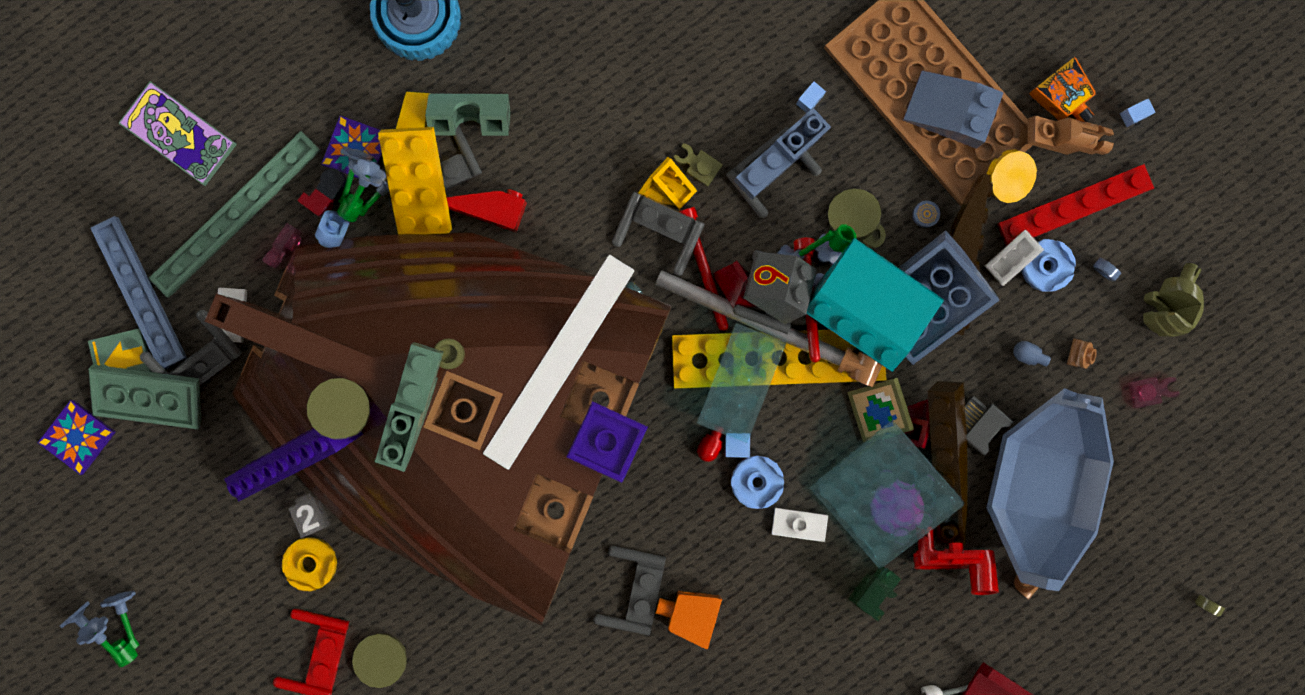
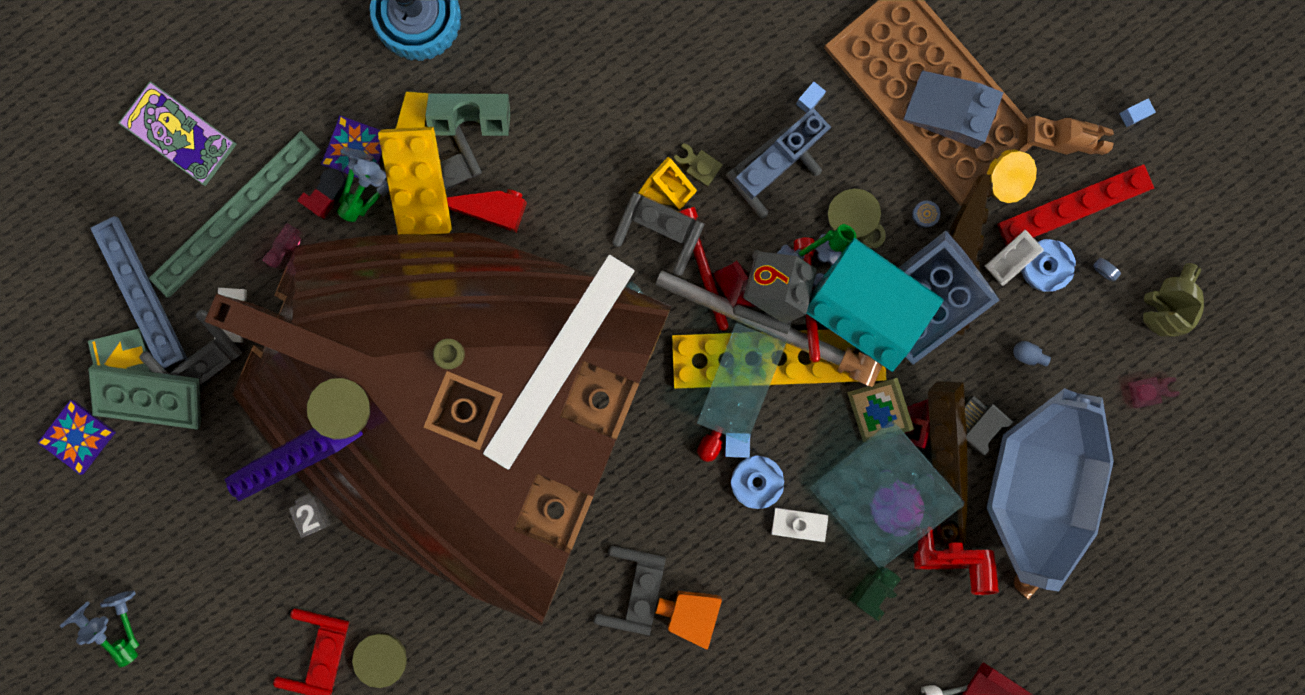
yellow tile [282,537,337,591] -> none
light blue plate [315,210,349,248] -> none
sand green slope [375,342,443,472] -> none
dark purple tile [567,401,648,483] -> none
torso [1029,57,1096,122] -> none
medium nougat plate [1067,339,1097,368] -> none
olive tile [1195,594,1225,617] -> none

